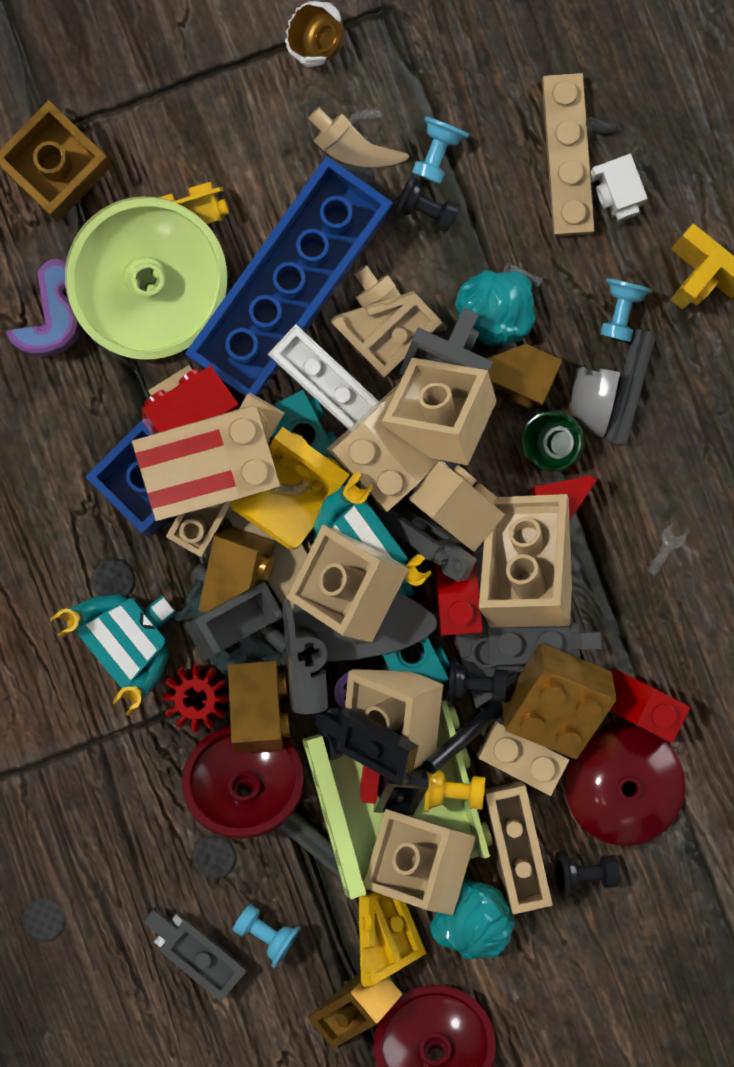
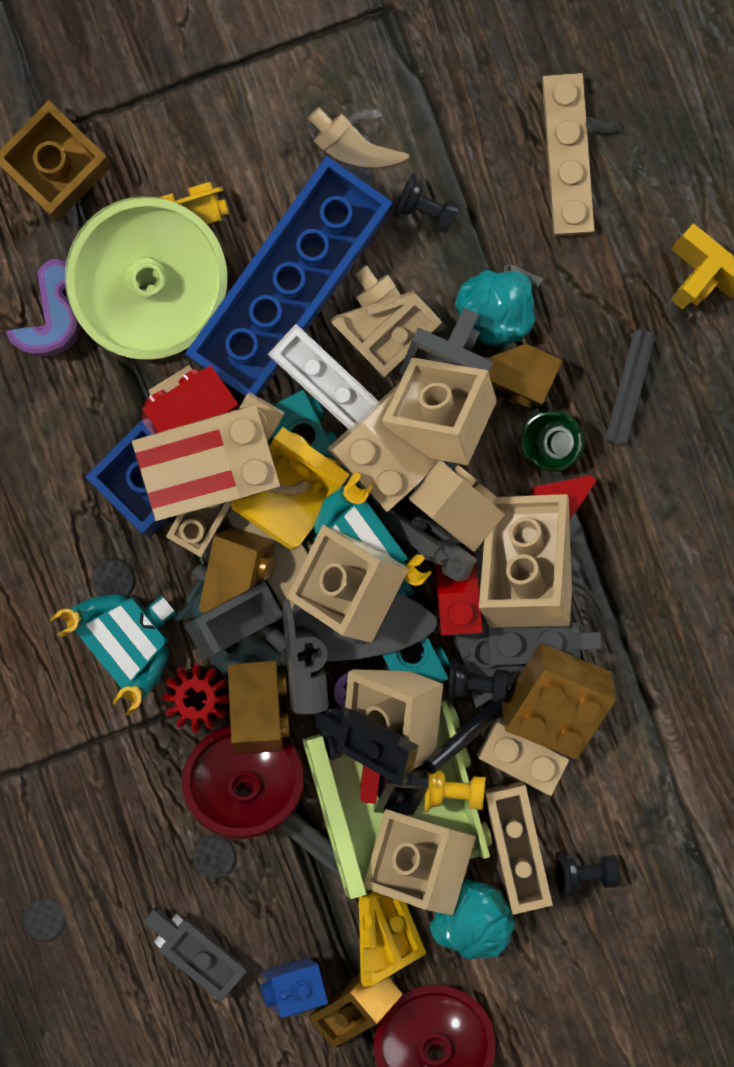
medium azure piece [232,903,301,969] -> none
pearl gold hair [285,1,345,67] -> none
medium azure piece [412,116,469,184] -> none
dark red dish [565,725,685,846] -> none
light grey brick [572,367,620,438] -> none
white brick [590,153,648,221] -> none
medium azure piece [600,278,653,342] -> none
red slope [610,668,691,743] -> none
clear hand [648,519,690,575] -> none
none -> blue head [260,957,328,1018]

